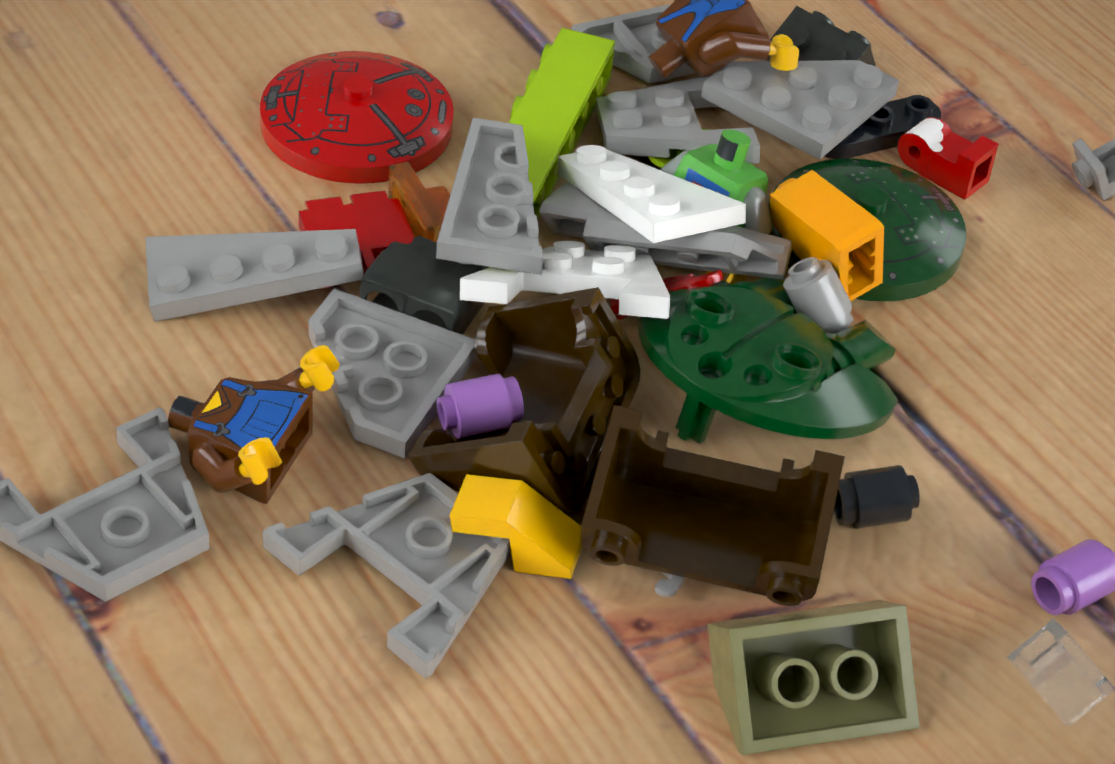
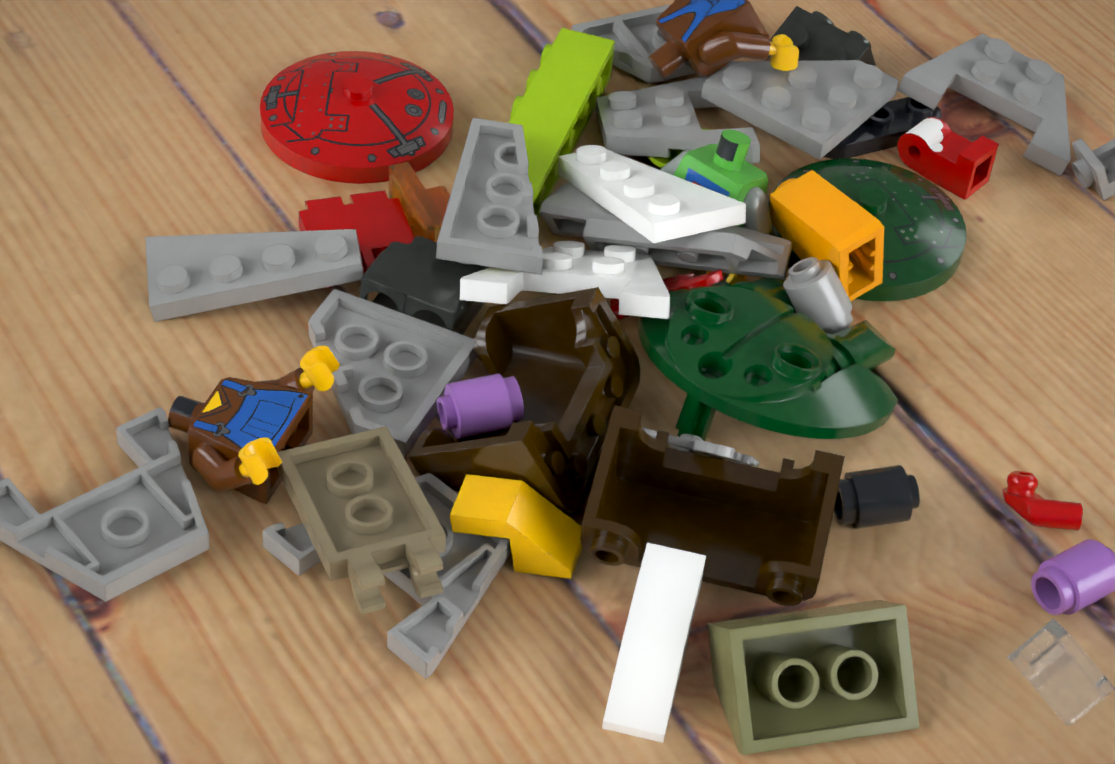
none -> dark tan tile [277,426,446,614]
none -> white slope [602,542,706,743]
none -> light grey piece [642,427,760,467]
none -> light grey wing [897,34,1071,176]
none -> red arm [1003,471,1083,531]

